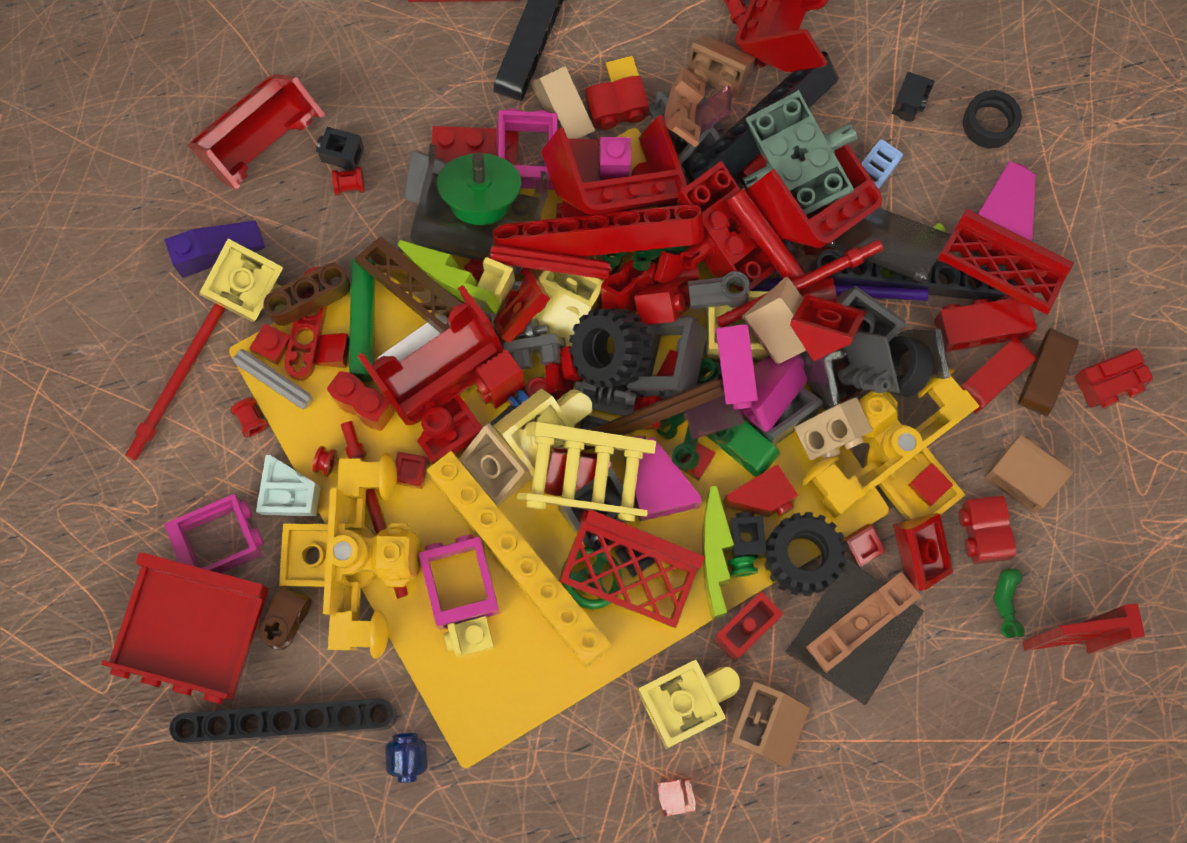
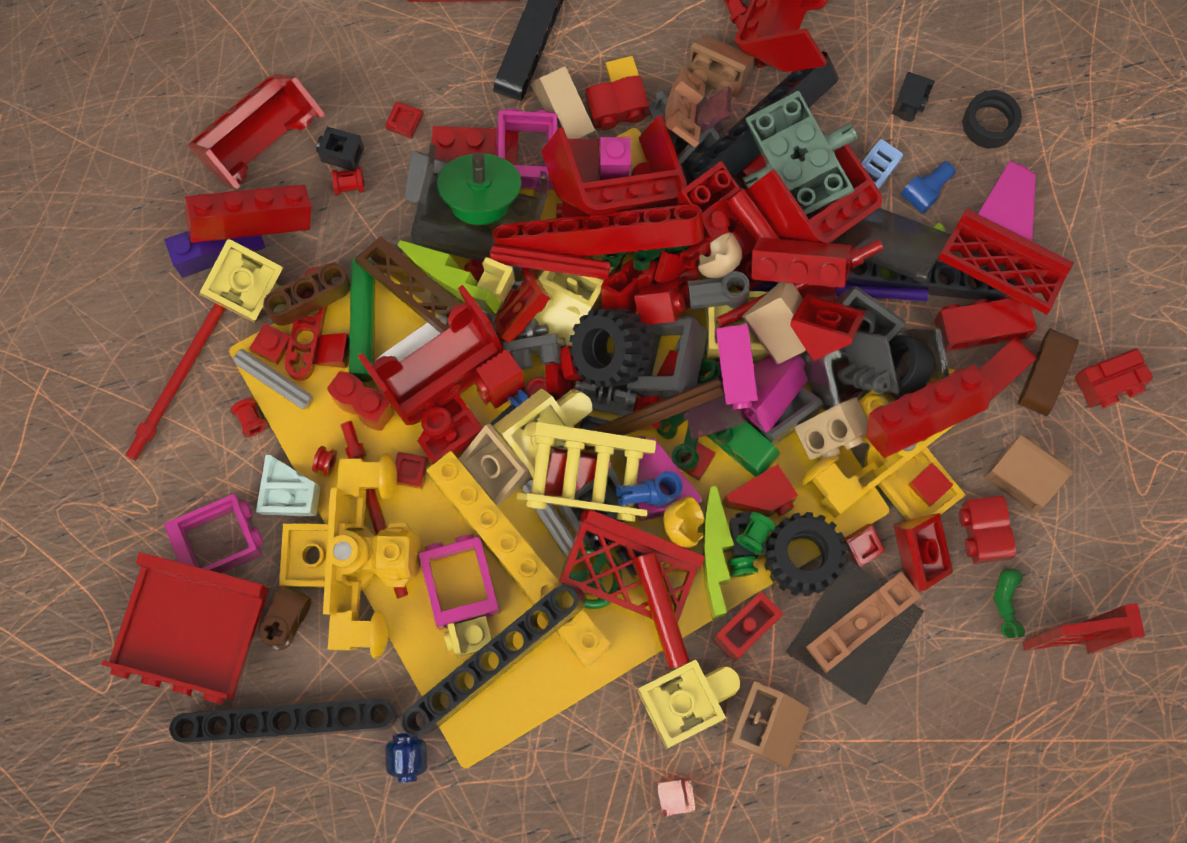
none -> red brick [185,184,312,243]
none -> red tile [385,101,423,139]
none -> black beam [401,585,586,736]
none -> light grey axle [522,480,574,559]
none -> blue pin [616,471,683,507]
none -> red piece [634,551,690,669]
none -> yellow hair [663,496,705,548]
none -> tan hair [698,232,742,279]
none -> green bush [736,512,776,554]
none -> red brick [751,237,851,288]
none -> red brick [866,364,994,458]
none -> blue pin [900,161,956,214]

